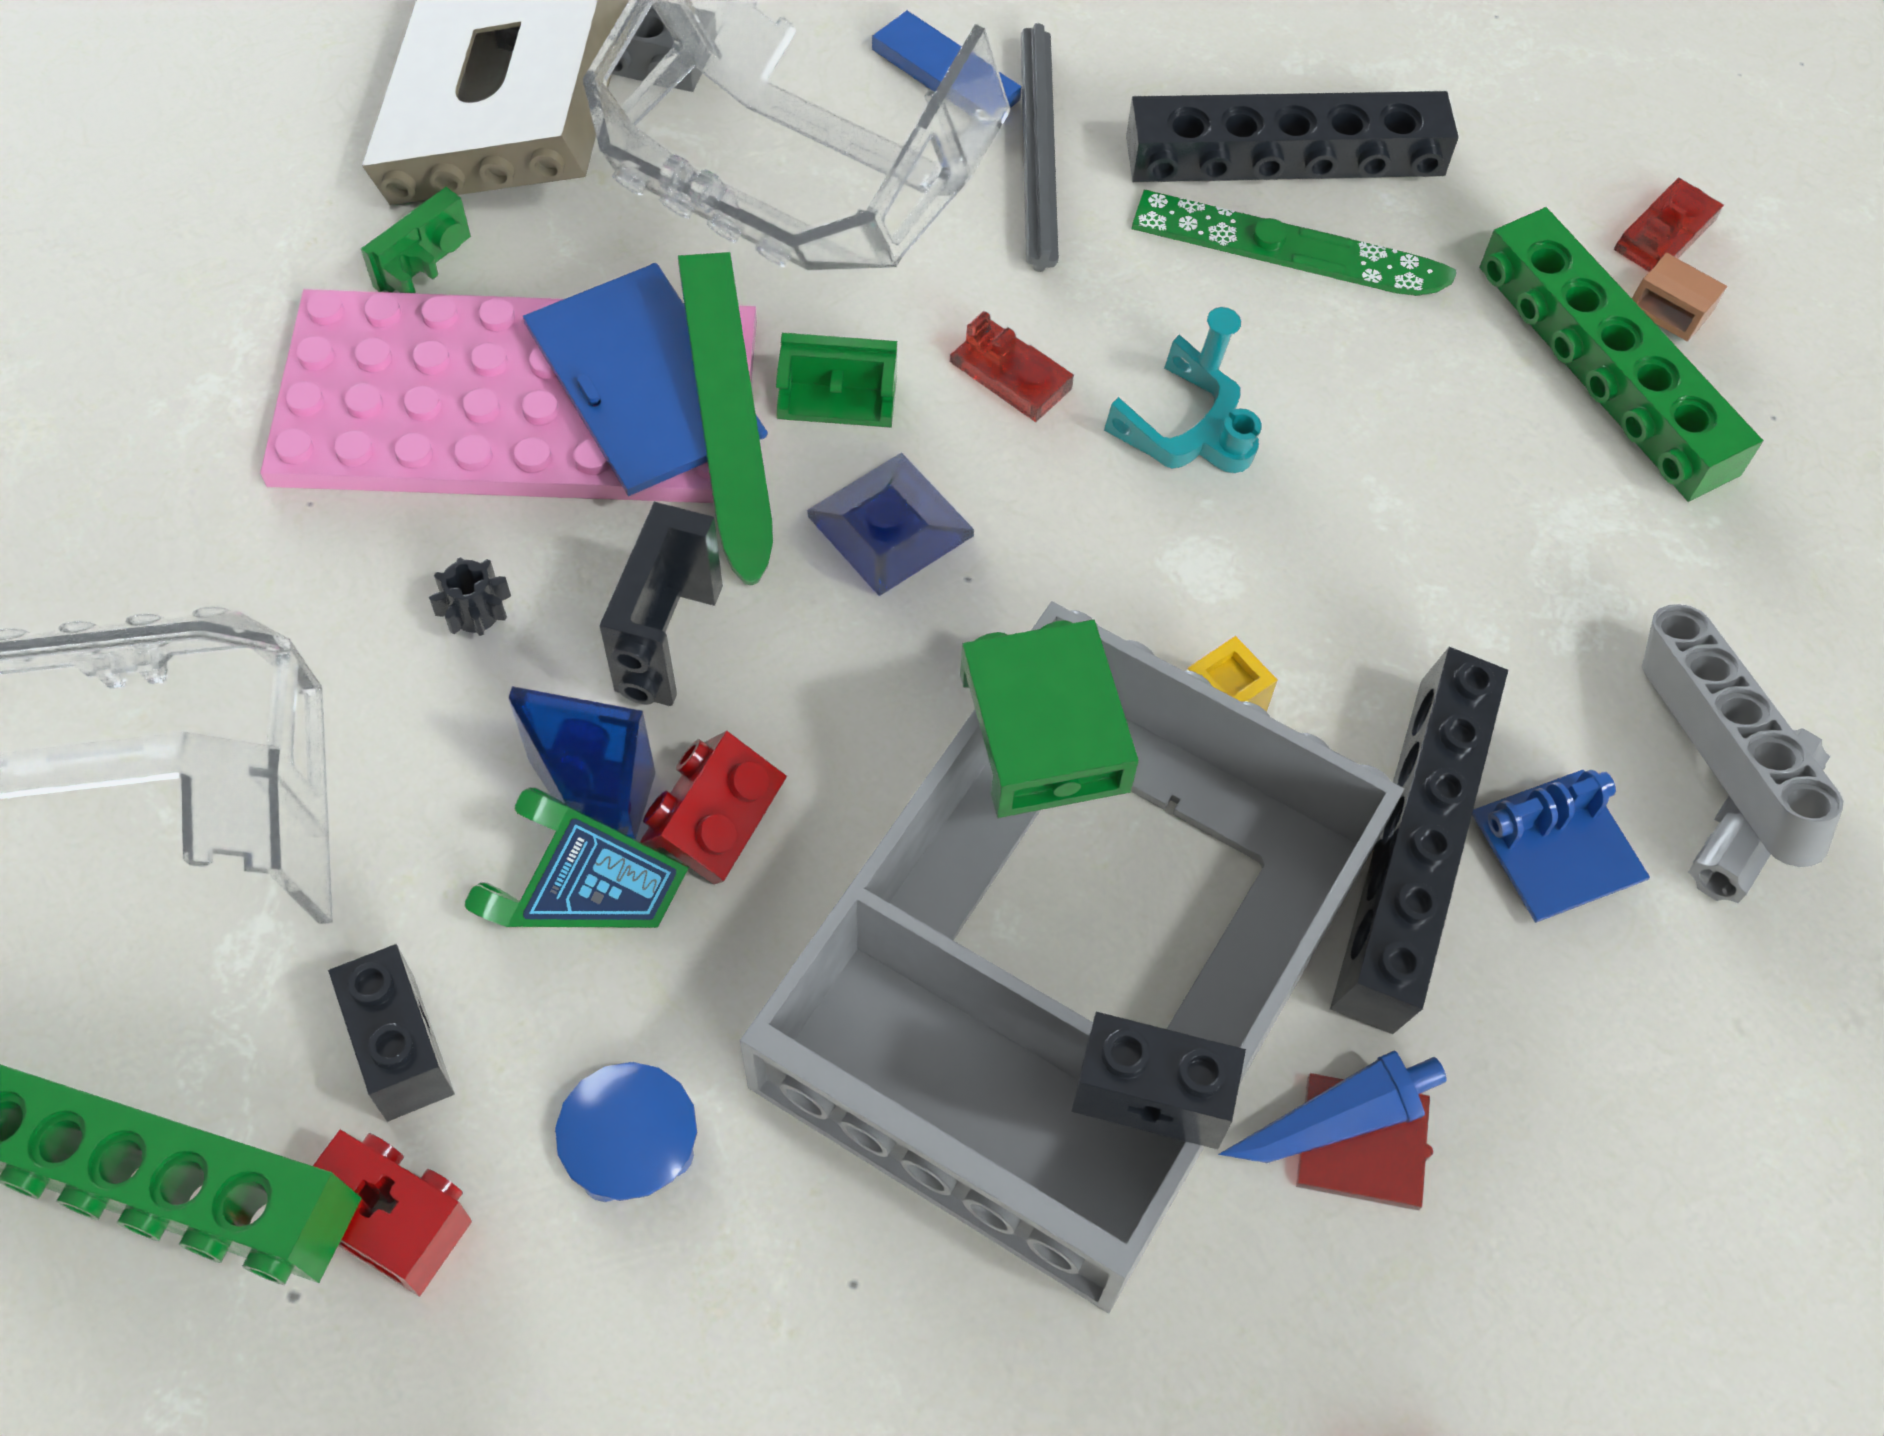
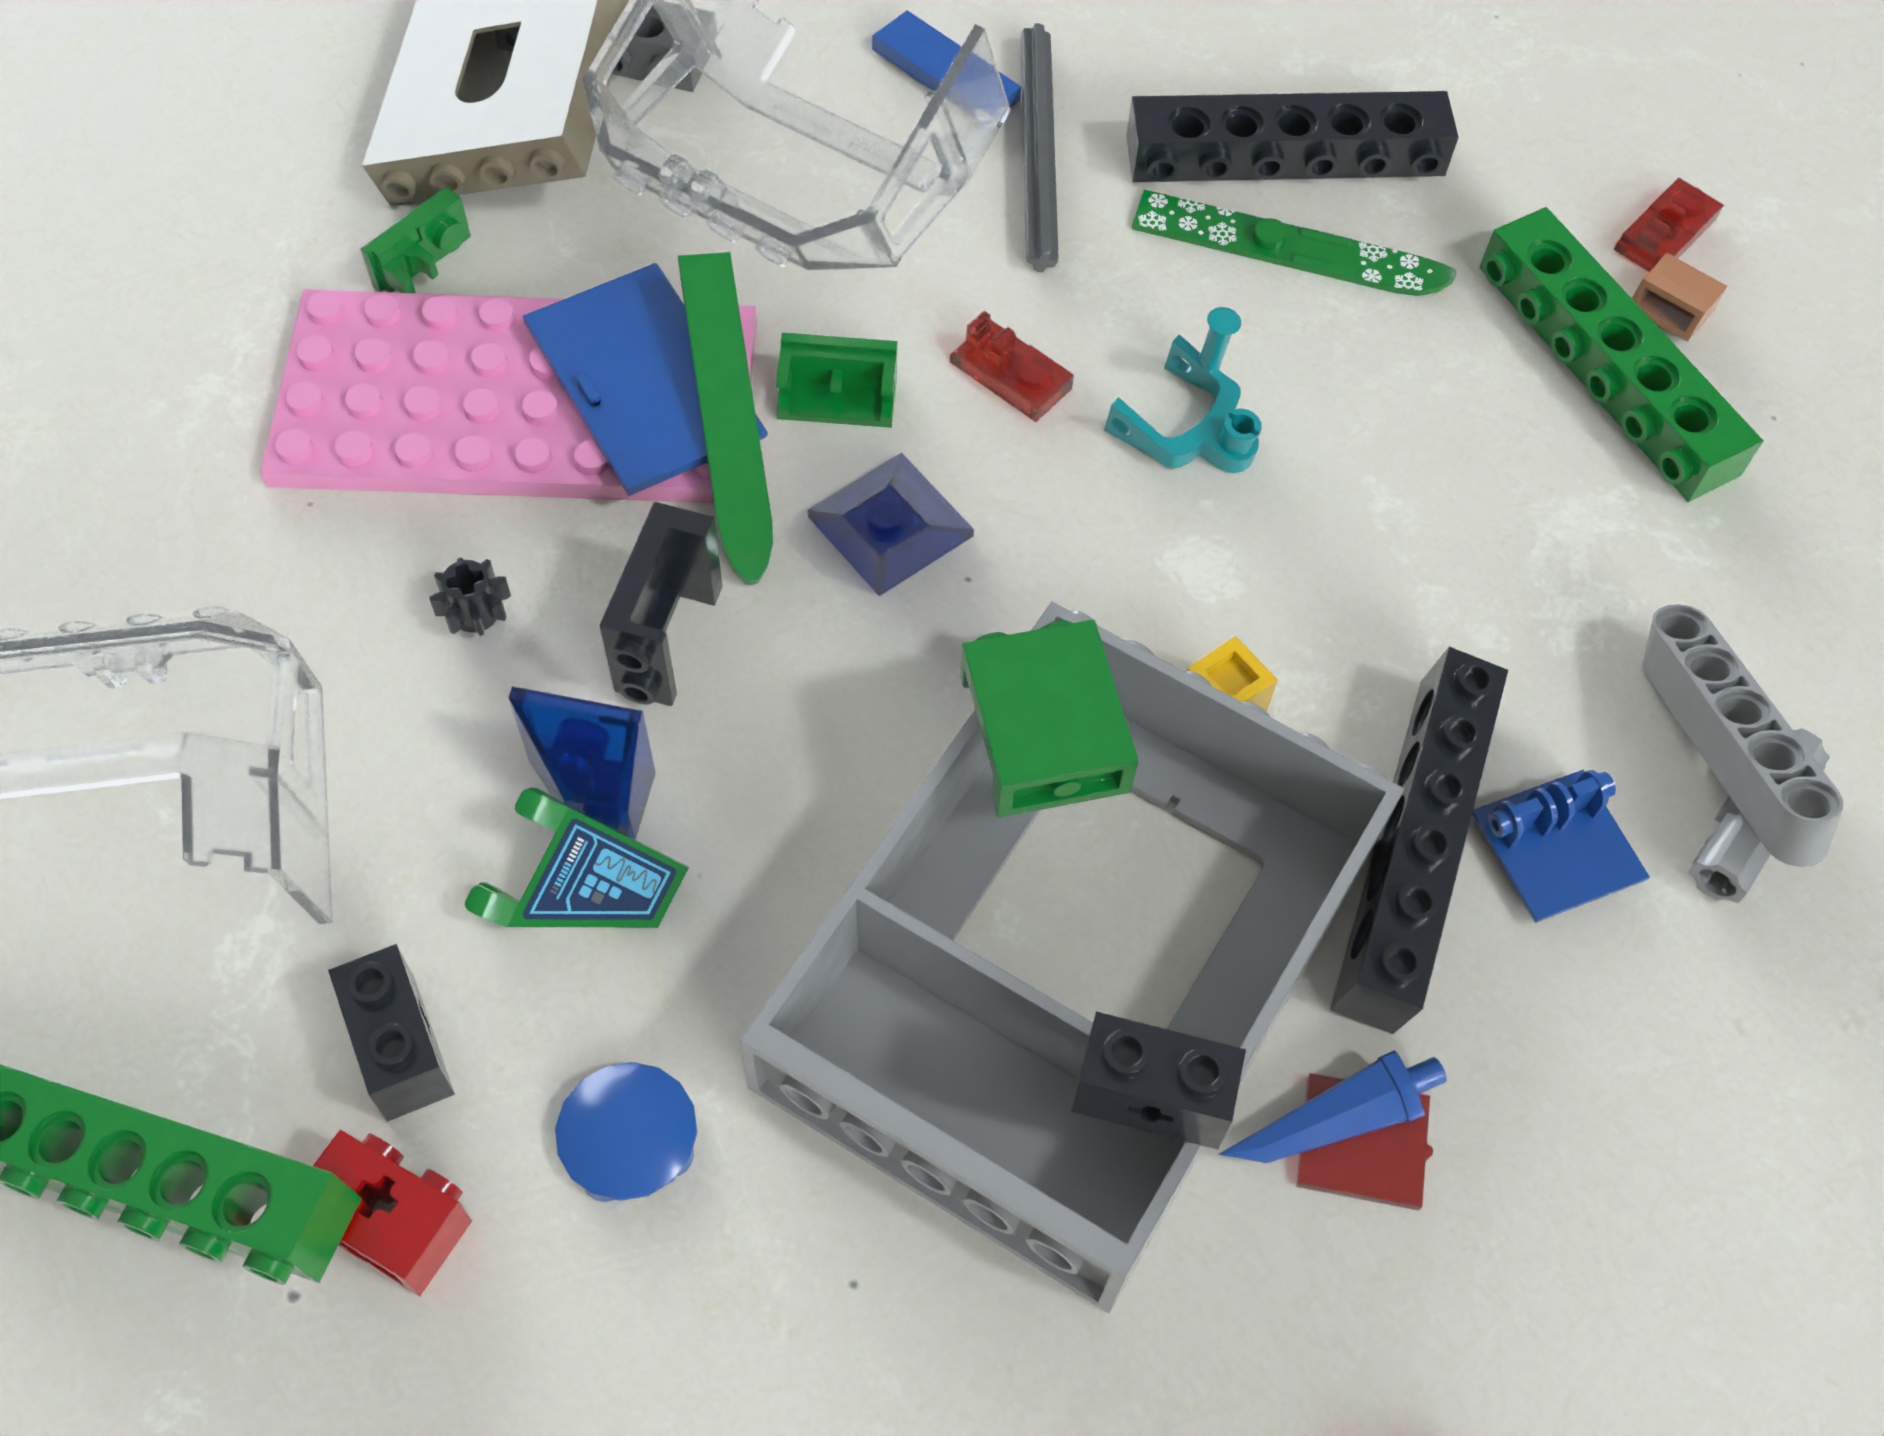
red bracket [640,730,787,885] -> none

